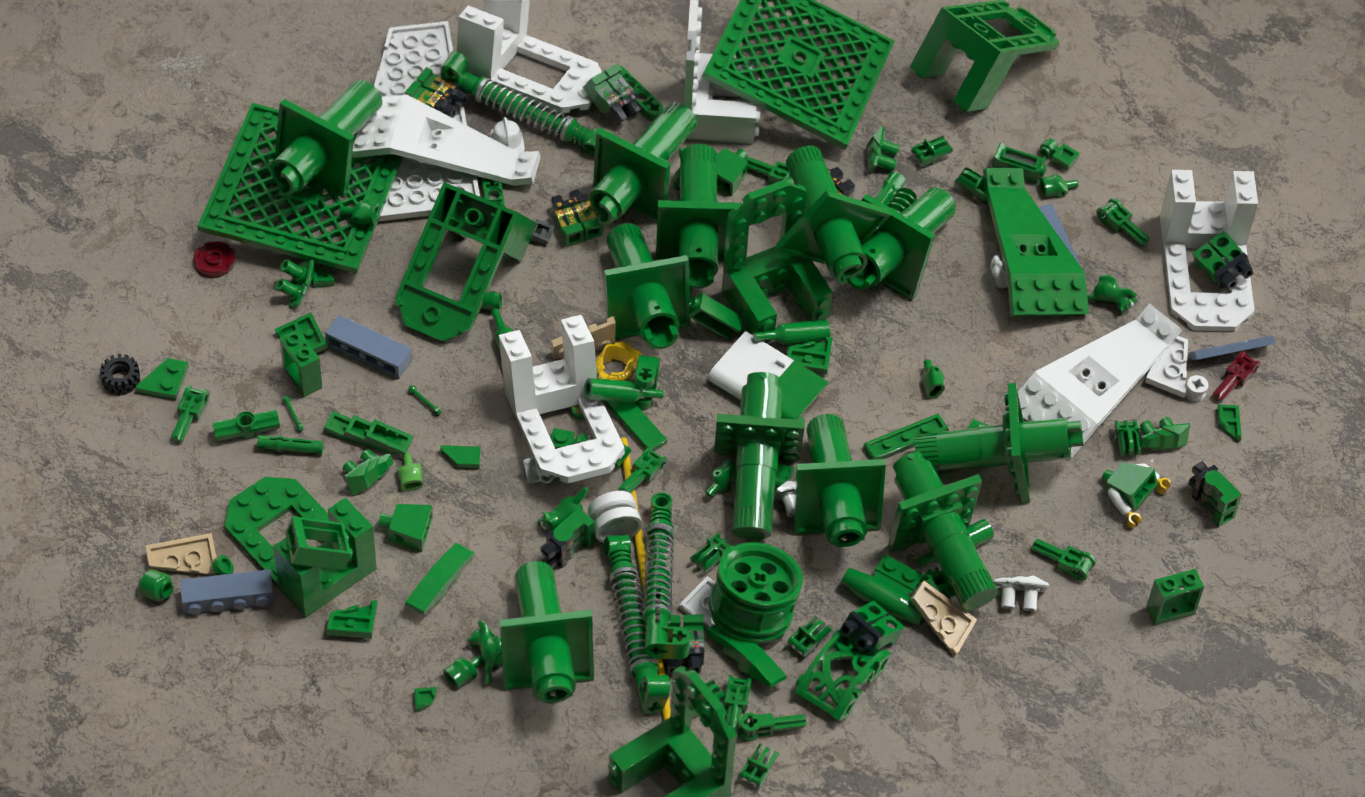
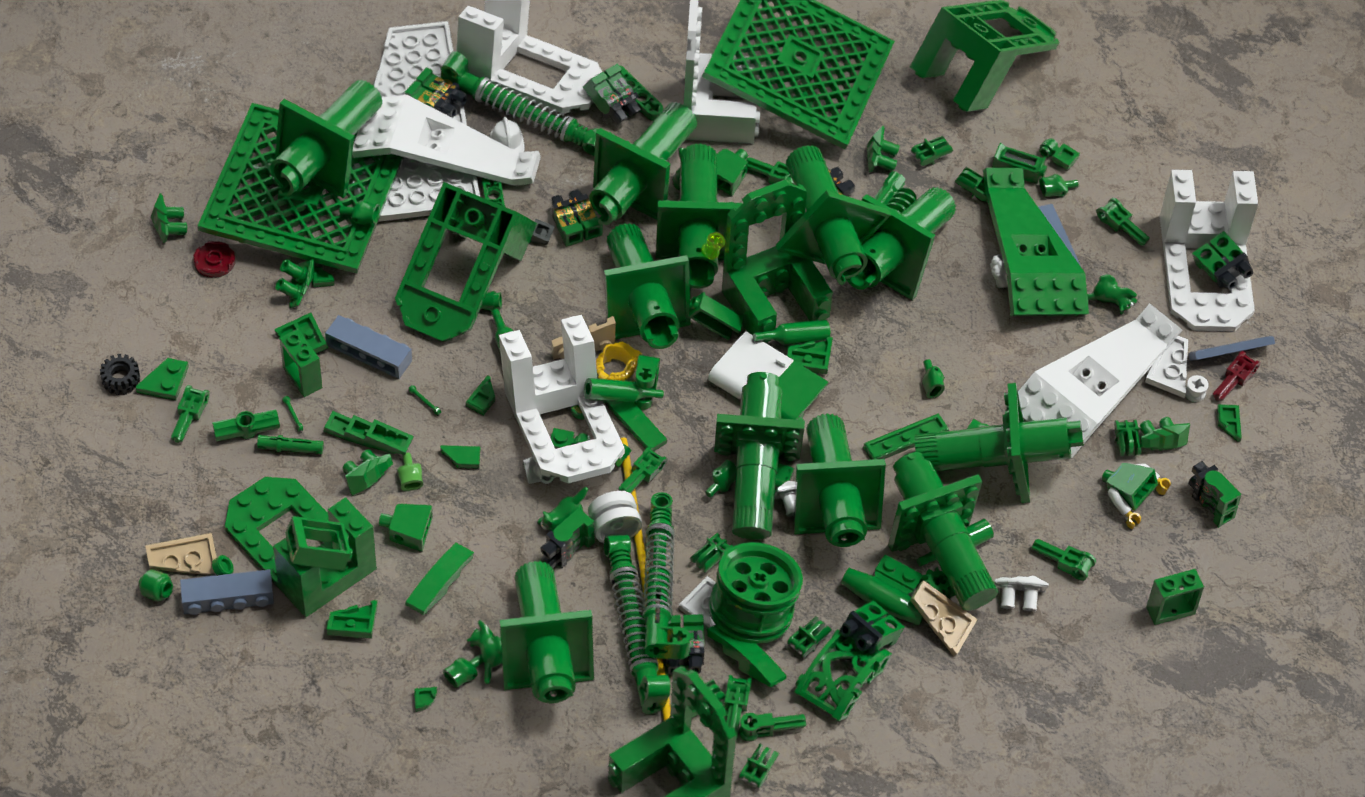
none -> green connector [150,193,187,243]
none -> green tile [466,375,495,416]
none -> clear neon green bush [701,232,725,260]

